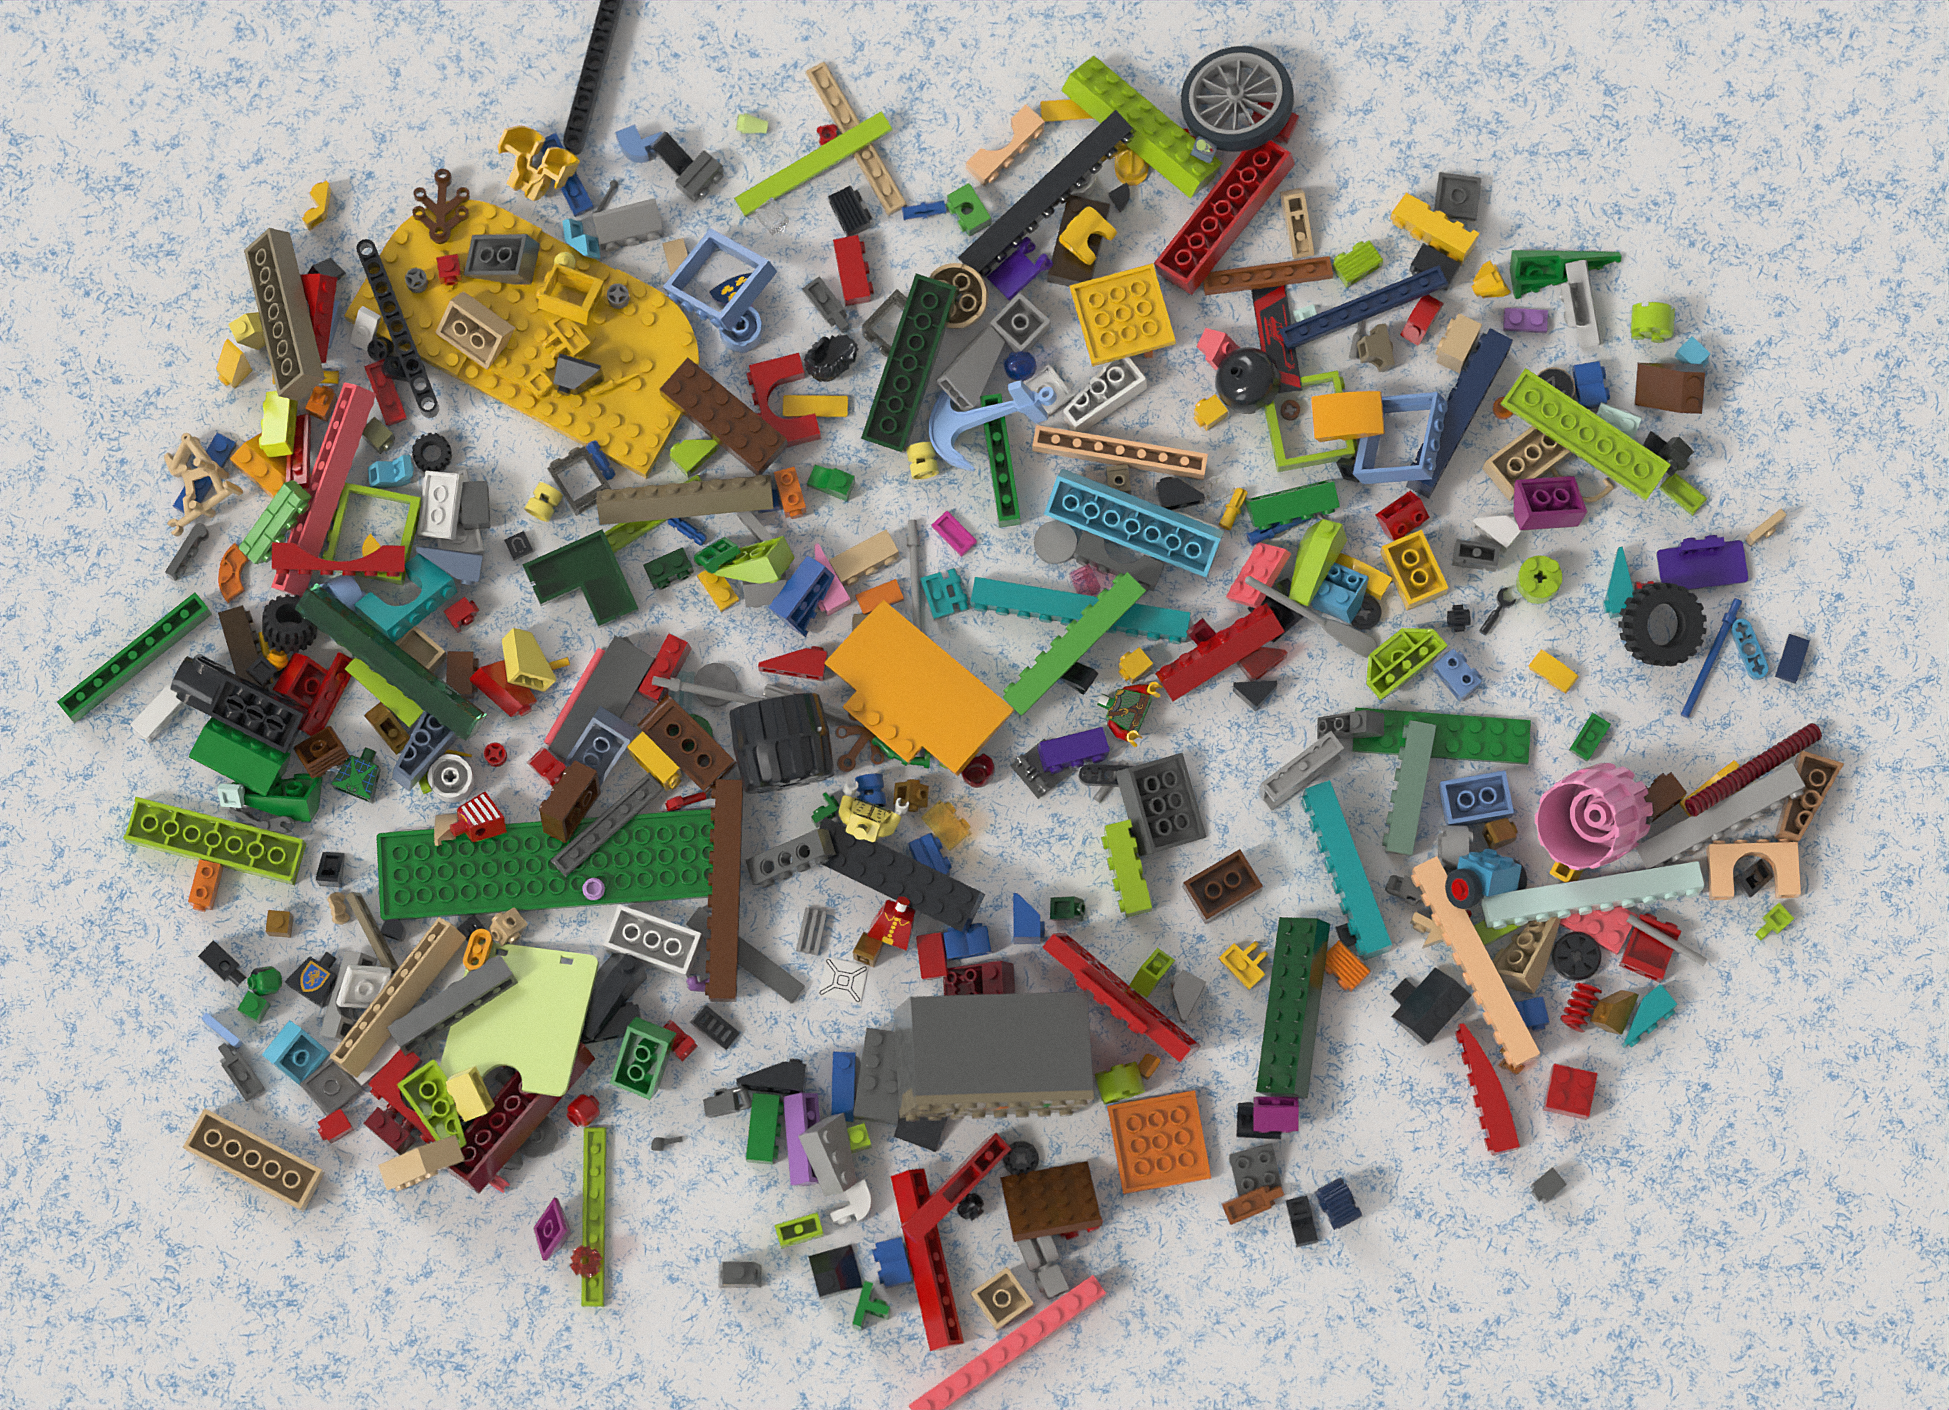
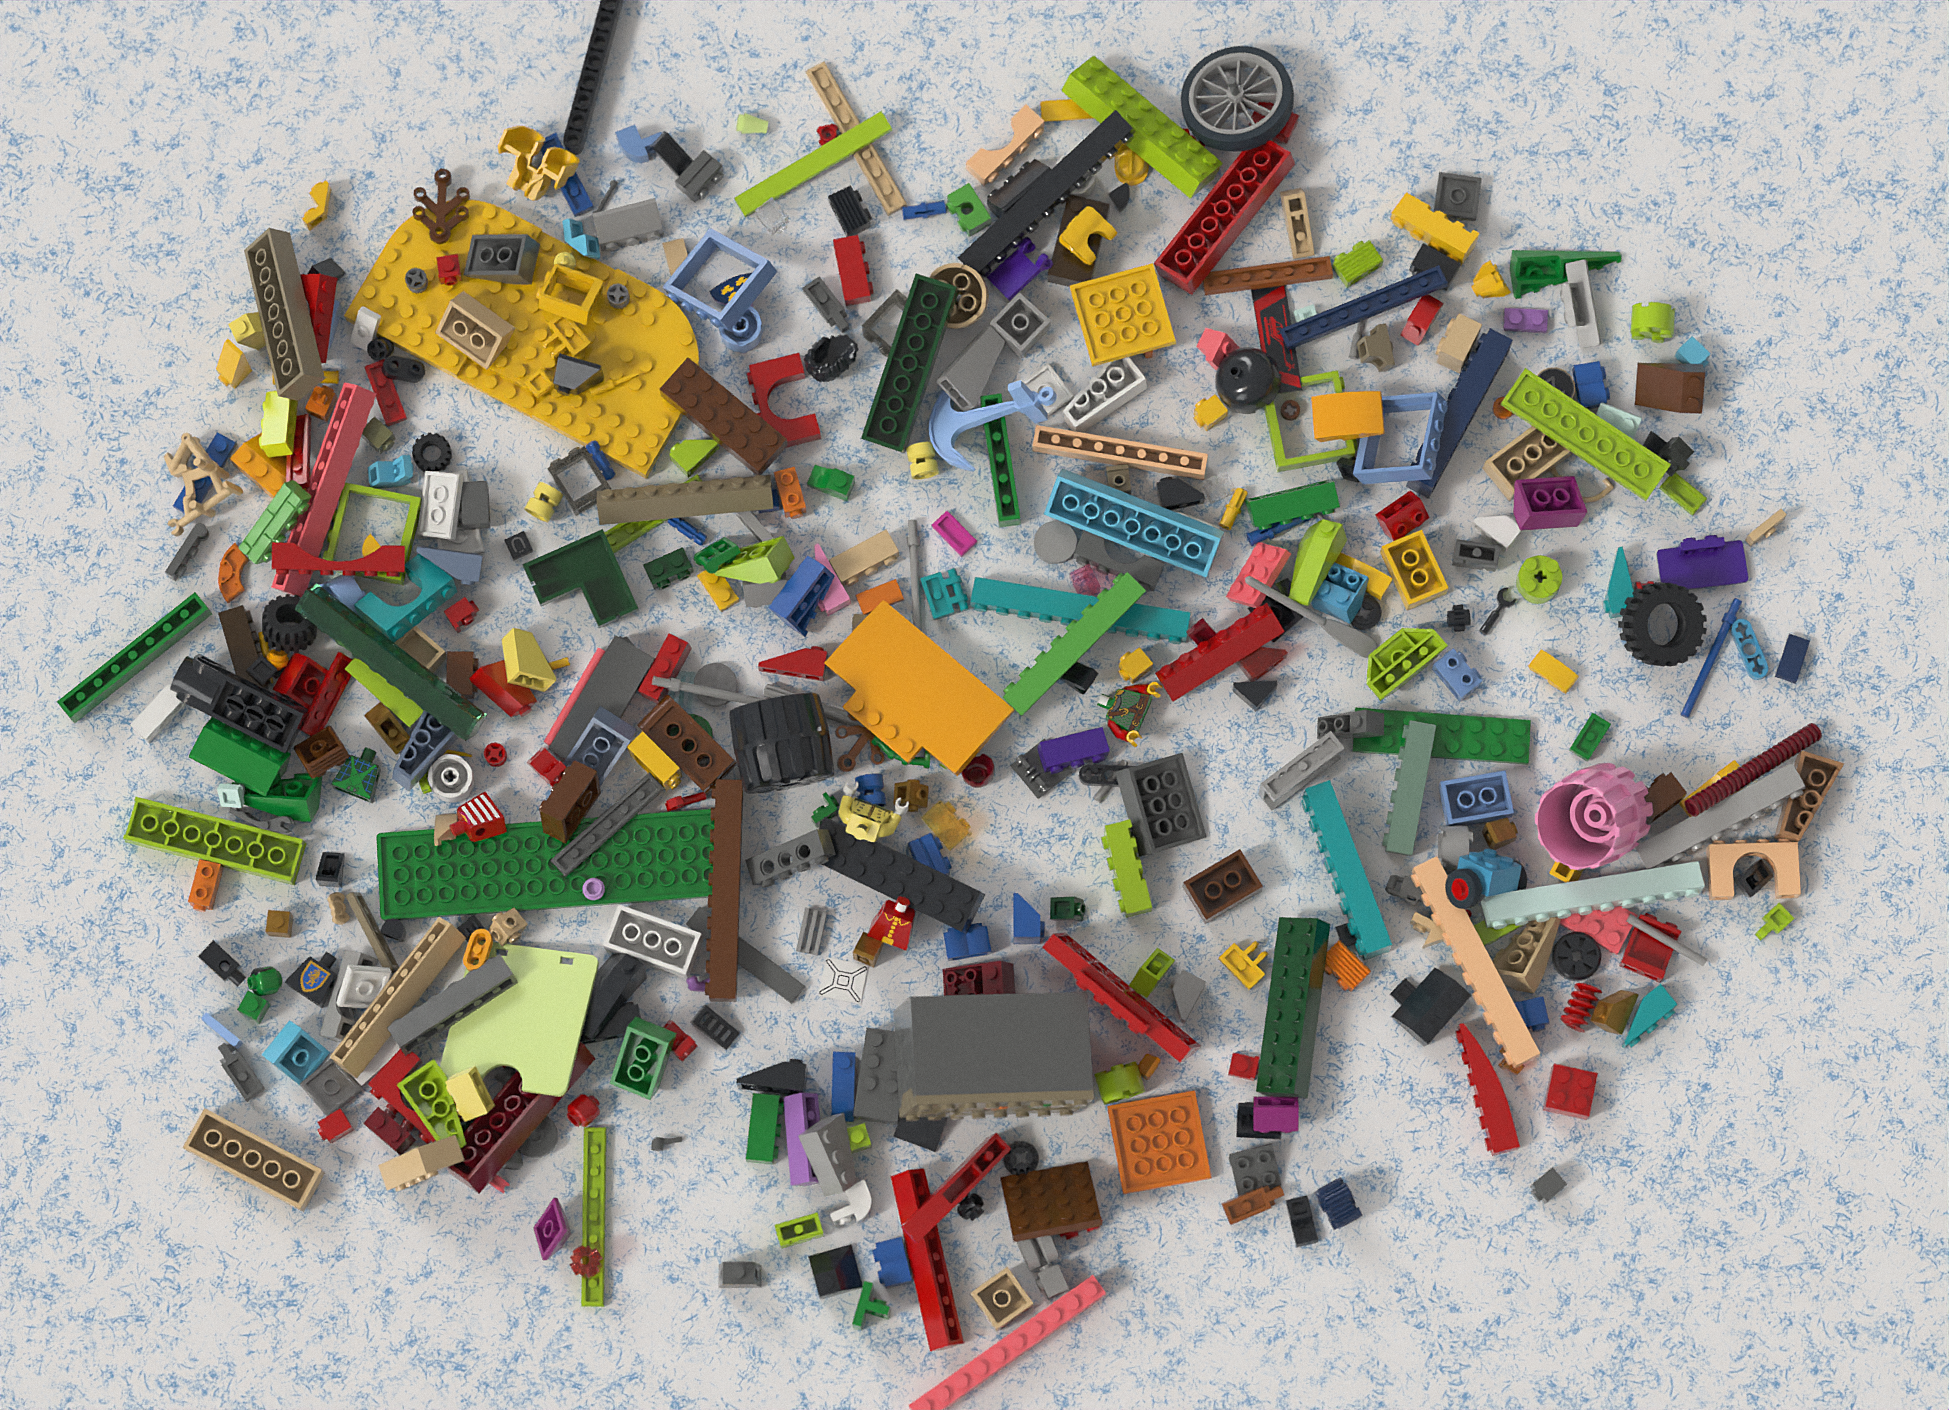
black beam [356,239,440,418] -> none
dark grey piece [703,1086,752,1118] -> none
yellow piece [783,395,848,417] -> none
red slope [916,932,949,980] -> none
clear blue hair [1003,351,1037,382] -> none
sand blue tile [1191,136,1217,164] -> none
none -> black slope [987,159,1052,219]
none -> red bracket [1228,1053,1259,1081]

